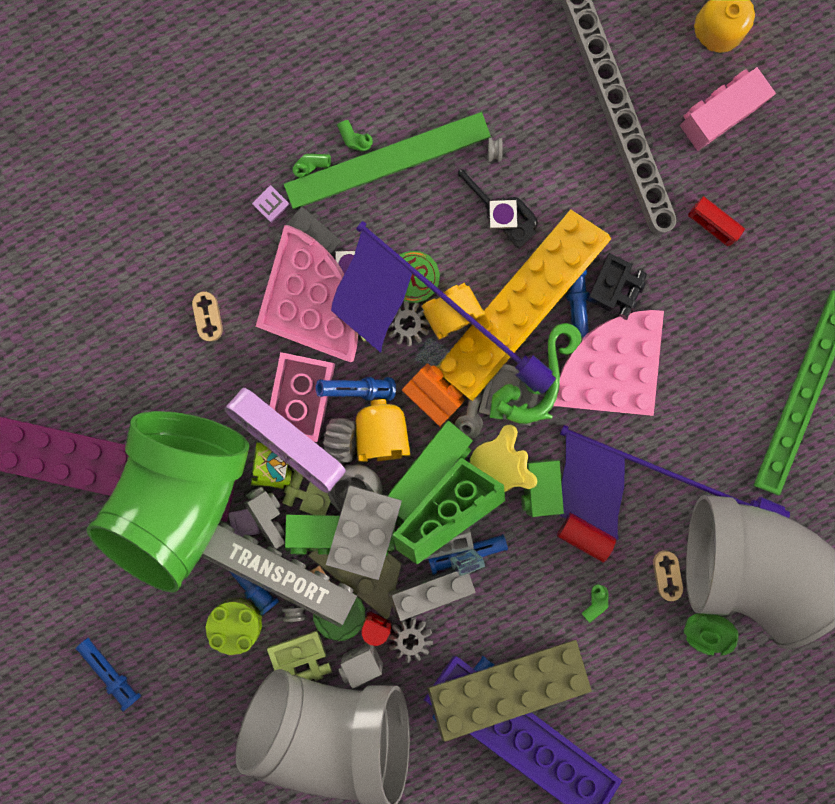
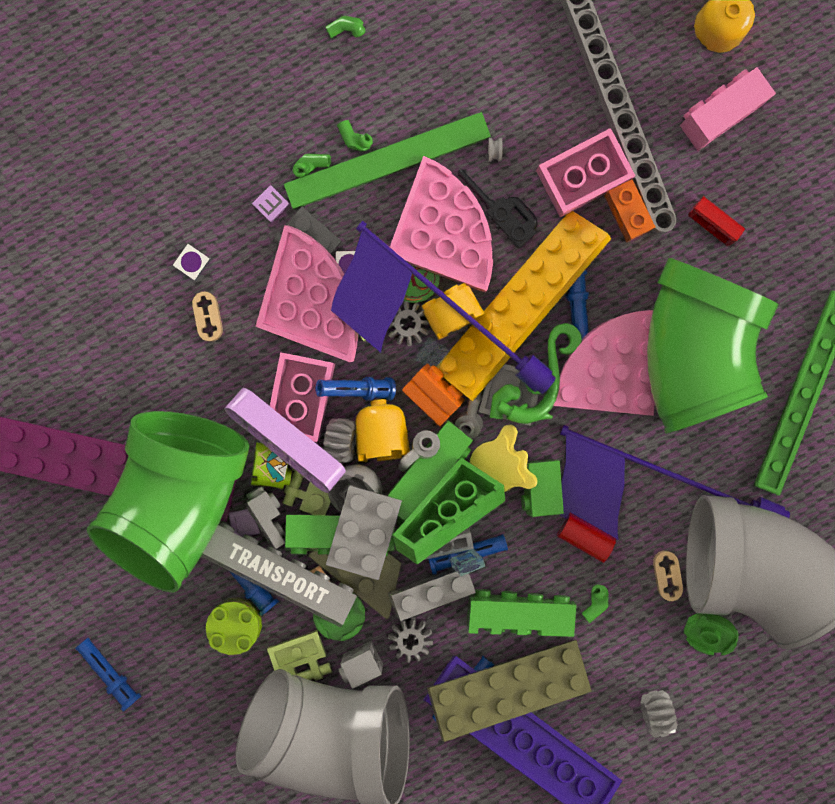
light grey bush [282,605,306,622] -> none
red brick [362,611,391,646] -> none
tile [489,200,517,229] -> none
black plate [587,253,647,320] -> none
none -> tile [173,244,211,281]
none -> bright green arm [325,16,366,38]
none -> bright pink plate [390,156,493,293]
none -> light grey plate [398,430,440,472]
none -> bright green wedge [467,589,576,637]
none -> bright pink brick [536,128,635,218]
none -> orange brick [604,179,655,242]
none -> light grey gear [640,690,677,738]
none -> bright green cylinder [647,258,779,434]

